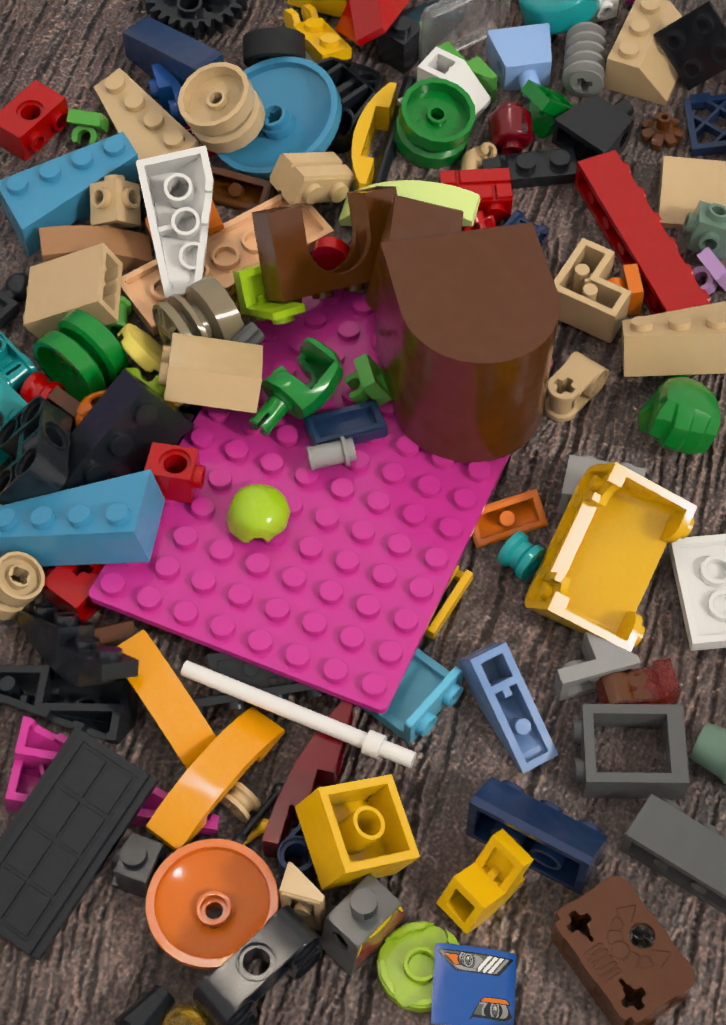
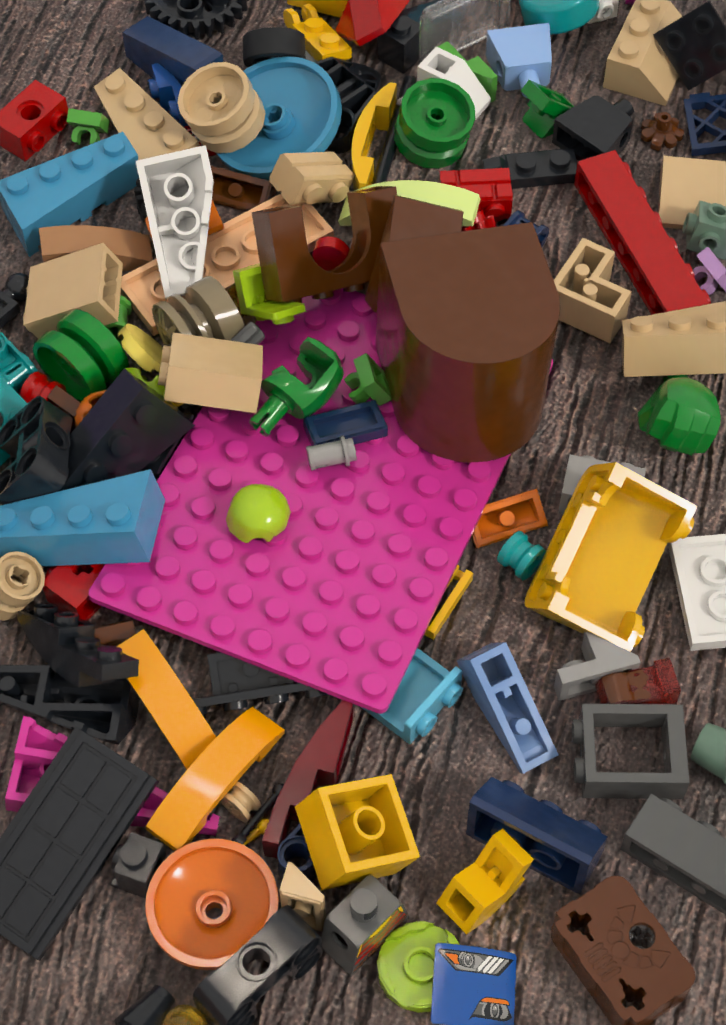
tan brick [90,174,141,229] -> none
red brick [144,442,206,503] -> none
white bar [181,660,417,768] -> none
tan arm [461,142,497,170] -> none
dark red head [488,102,533,155] -> none
tan piece [544,351,609,422] -> none
light grey piece [562,22,607,98] -> none
orange tile [607,263,644,316] -> none

